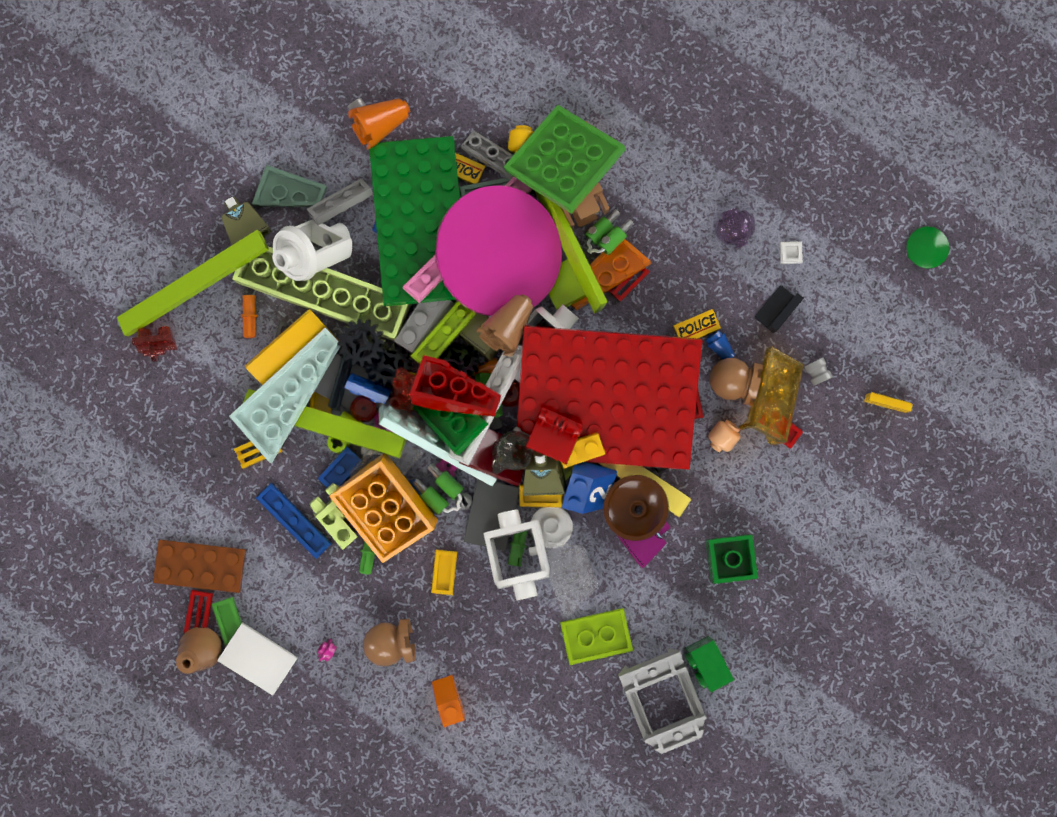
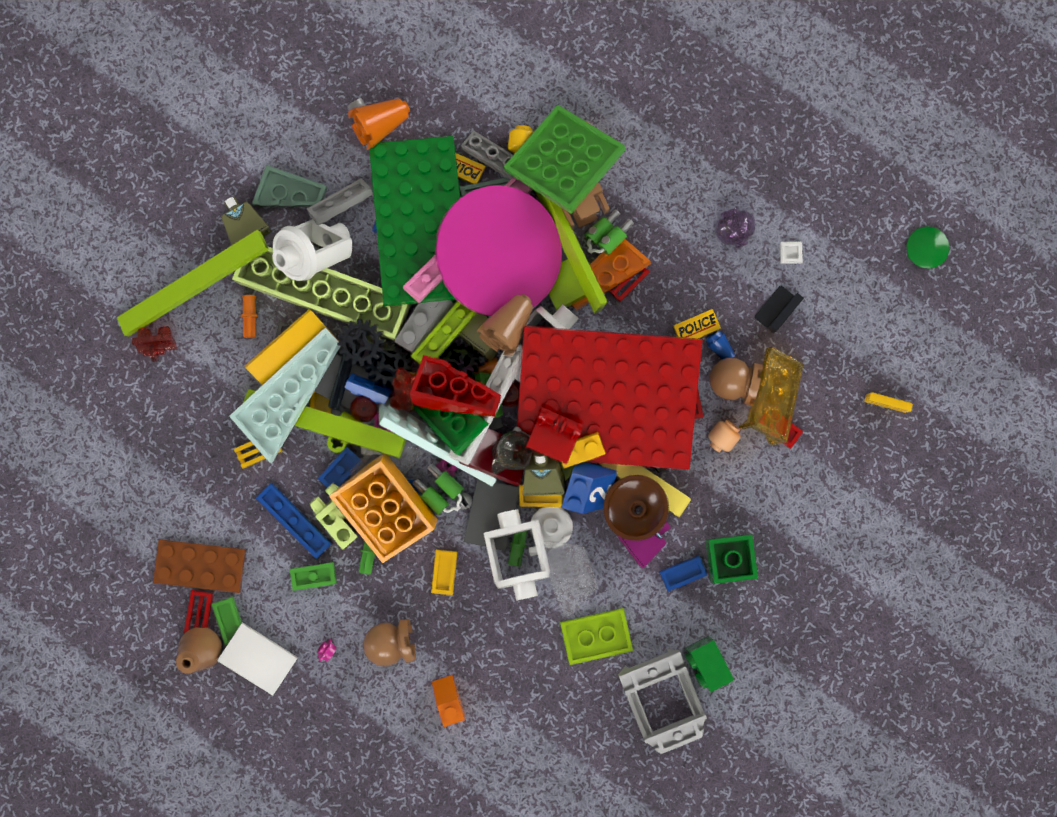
light grey wheel [804,358,833,386] -> none
none -> bright green plate [290,562,337,591]
none -> blue tile [659,555,708,592]

